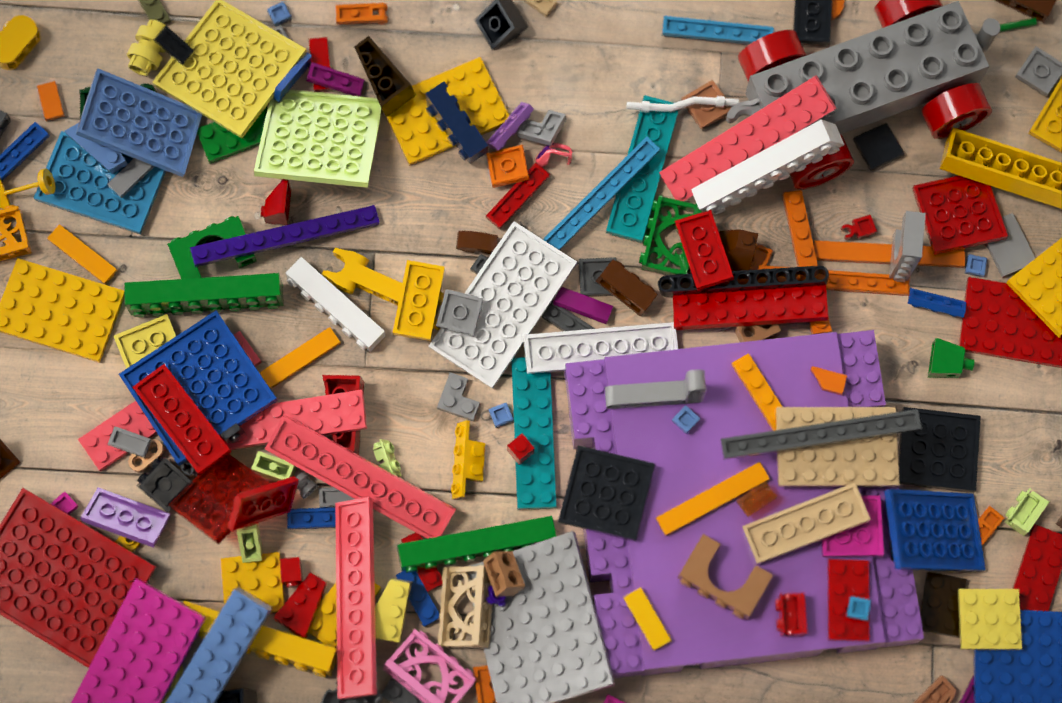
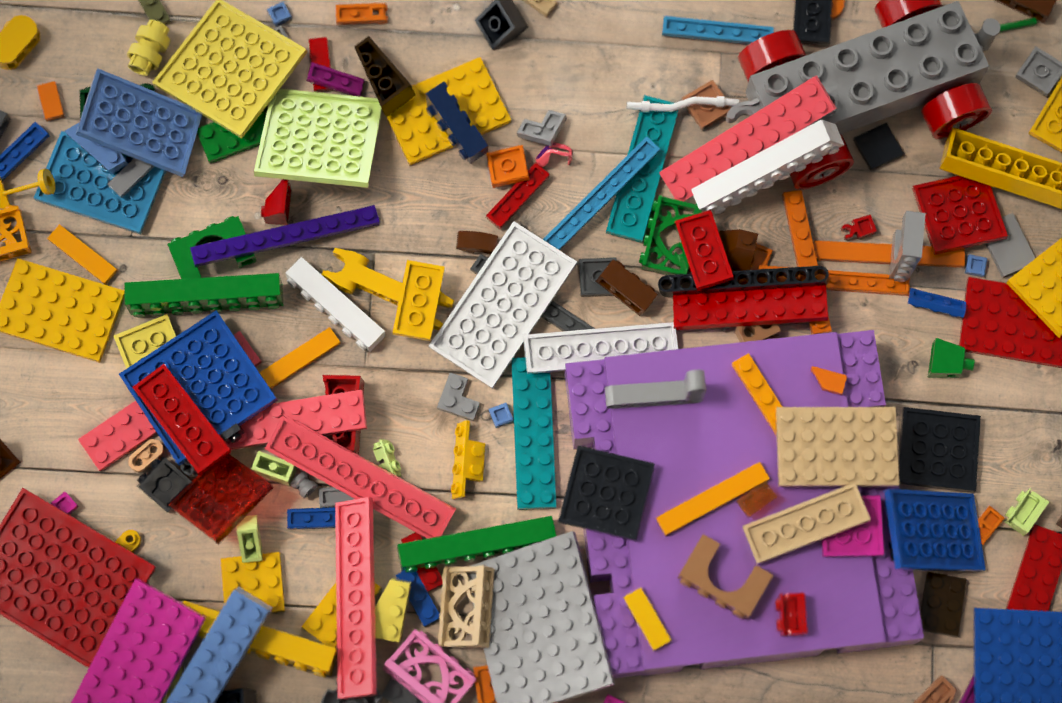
medium lavender plate [81,488,170,548] -> none
light grey tile [108,426,152,458] -> none
black plate [153,26,194,65] -> none
red plate [228,476,299,531] -> none
blue tile [274,53,312,102] -> none
red wing [274,572,327,639] -> none
red brick [280,557,303,588] -> none
light grey plate [436,289,483,336] -> none
medium nougat brick [483,551,525,597] -> none
medium lavender plate [486,102,534,150] -> none
dark purple plate [486,585,506,607] -> none
red brick [507,433,535,465] -> none
magenta tile [553,287,613,324] -> none
medium blue plate [672,405,700,434] -> none
dark grey plate [720,409,922,460] -> none
red plate [827,559,869,642] -> none
dark azure plate [846,596,871,621] -> none
light yellow plate [958,589,1022,650] -> none

